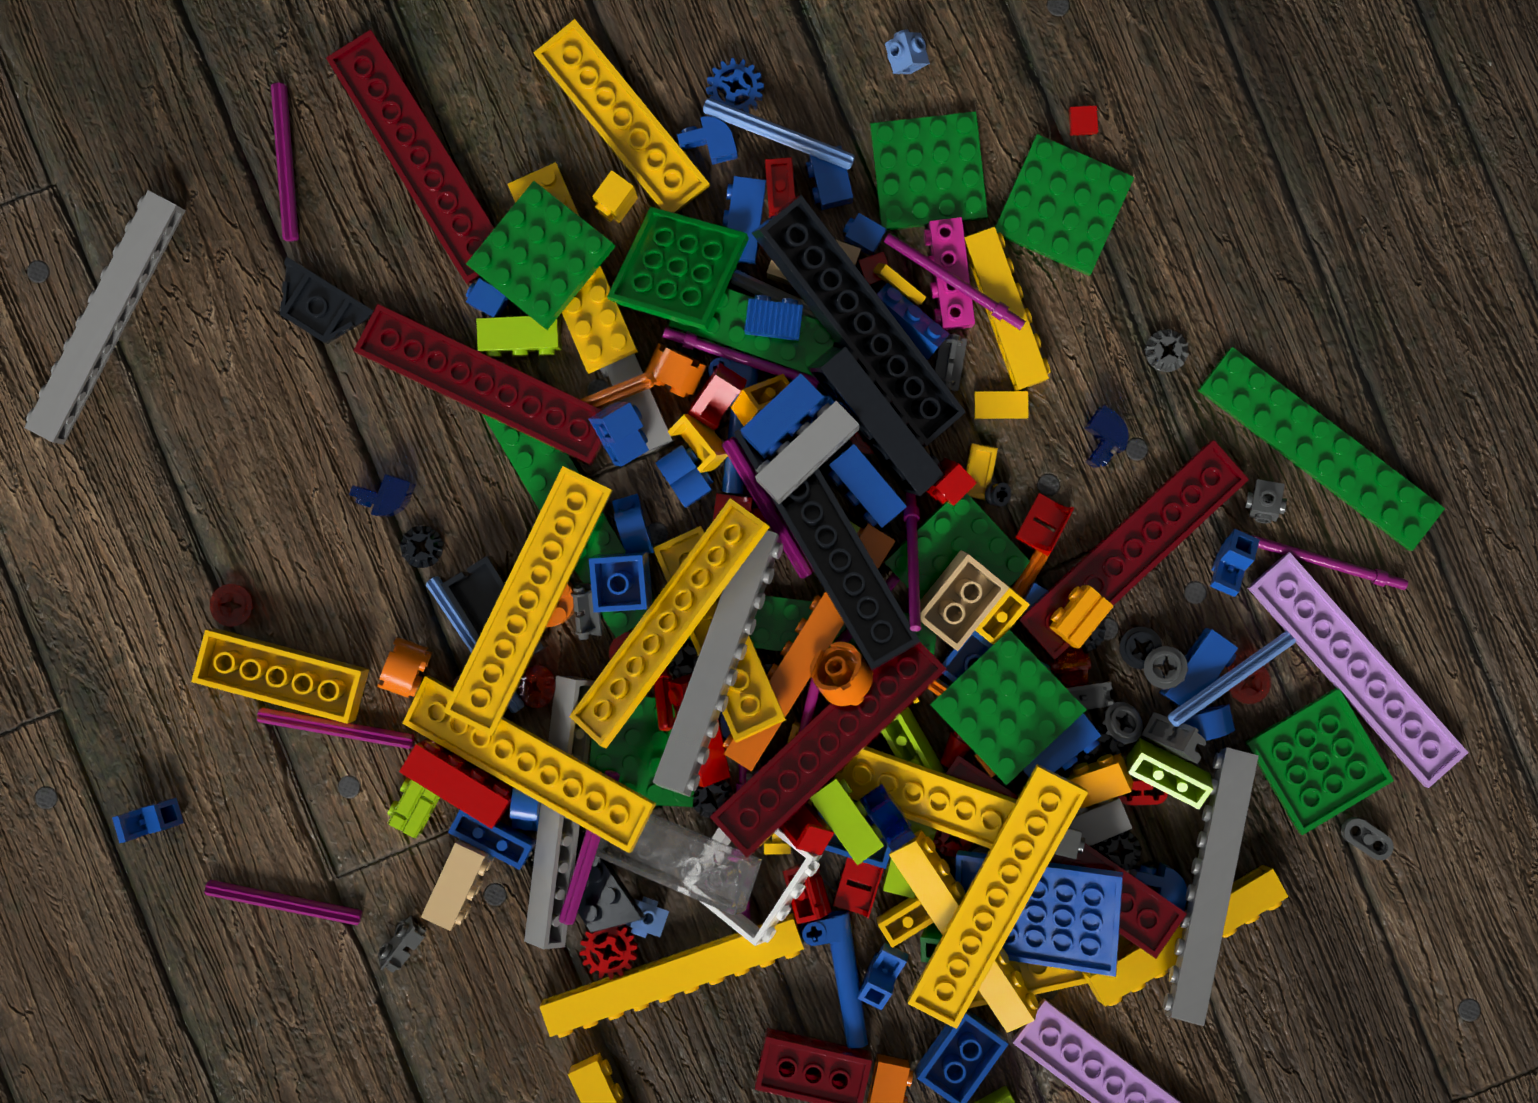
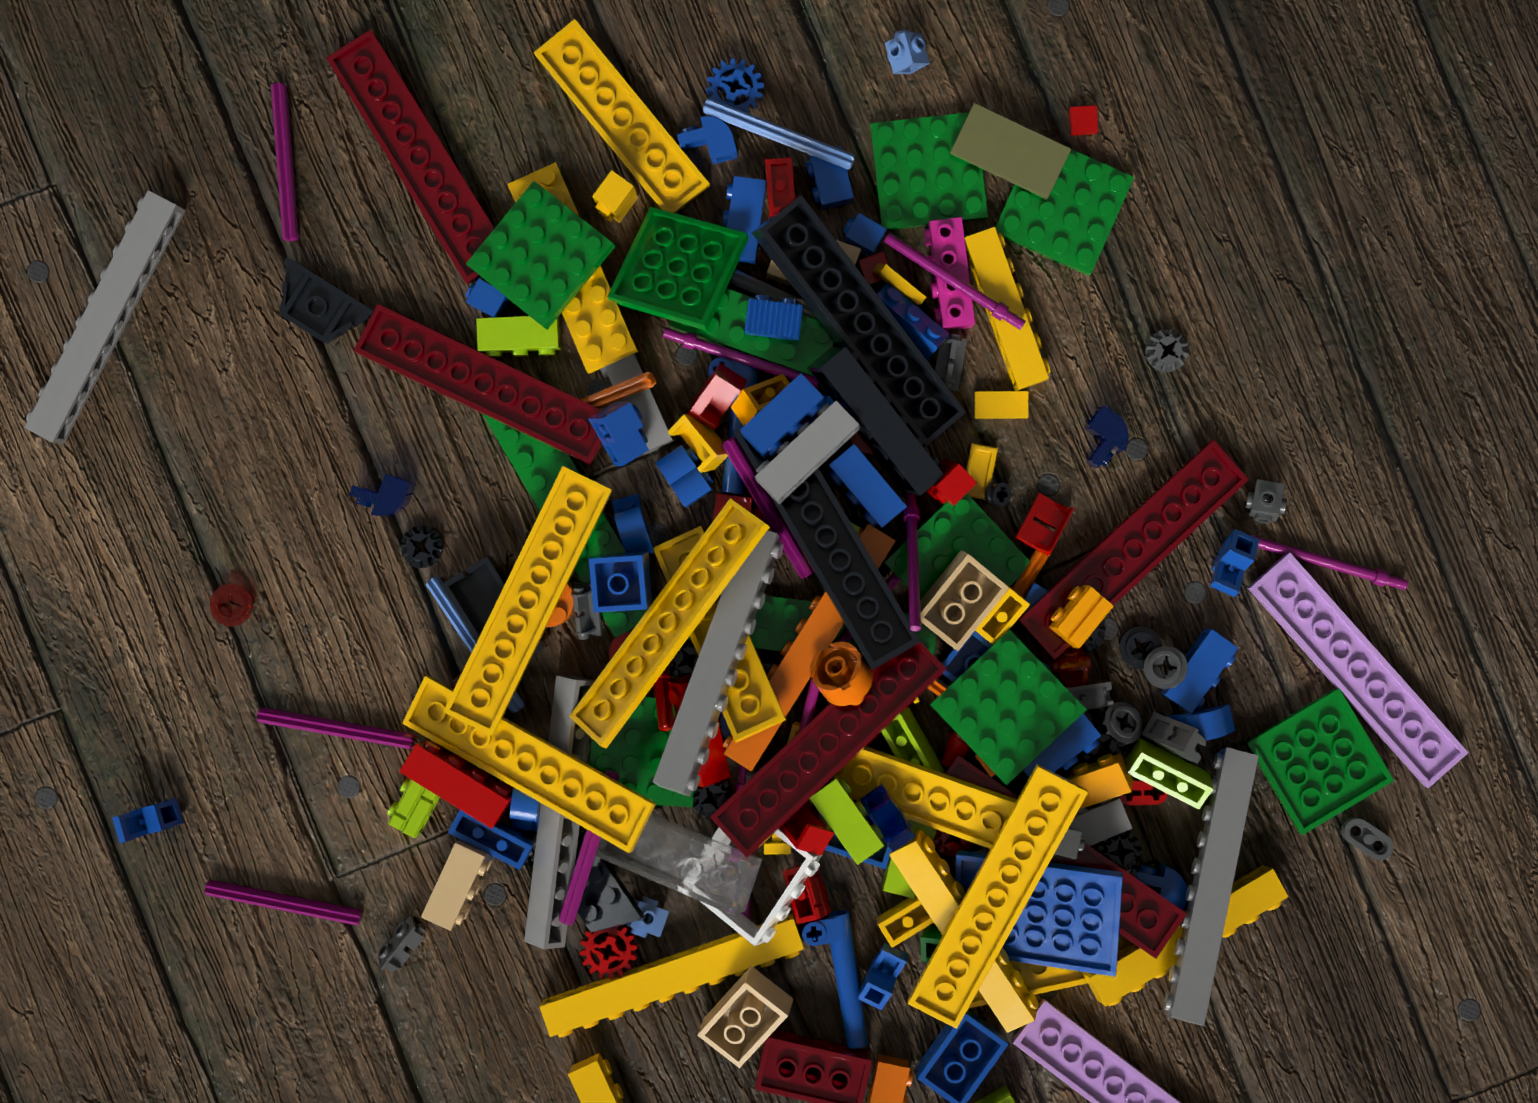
yellow brick [191,628,369,724] -> none
orange brick [377,637,432,698] -> none
clear red gear [517,665,556,708] -> none
orange brick [645,343,707,398] -> none
red piece [833,857,883,919] -> none
medium blue axle [1168,631,1296,727] -> none
green plate [1198,347,1445,551] -> none
clear red gear [1230,664,1271,704] -> none
none -> tan brick [697,966,793,1068]
none -> olive tile [950,103,1071,199]

